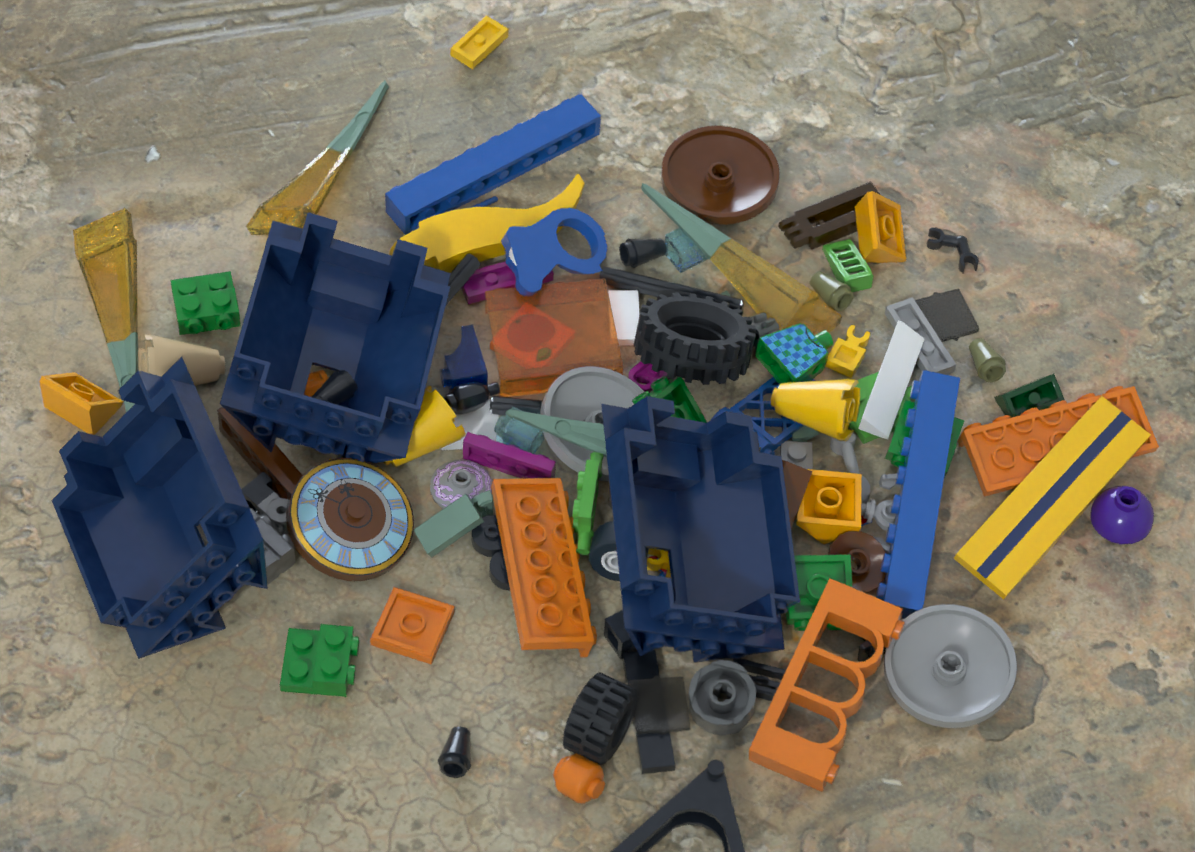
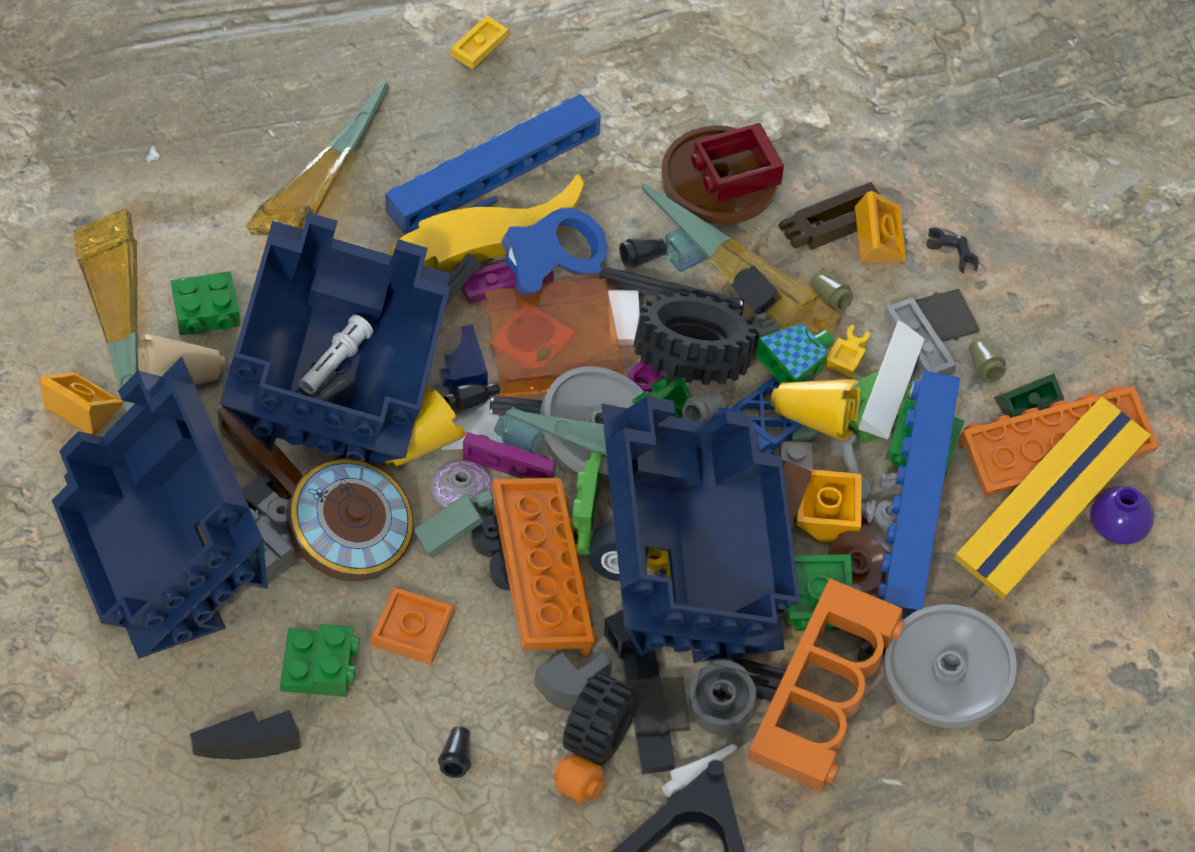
bright green slope [822,239,873,292] -> none
none -> black slope [190,710,301,760]
none -> white pin [299,315,373,395]
none -> dark grey brick [535,652,612,711]
none -> white piece [662,744,737,797]
none -> light grey cone [682,392,724,423]
none -> dark red window [691,122,784,203]
none -> black brick [731,265,782,315]

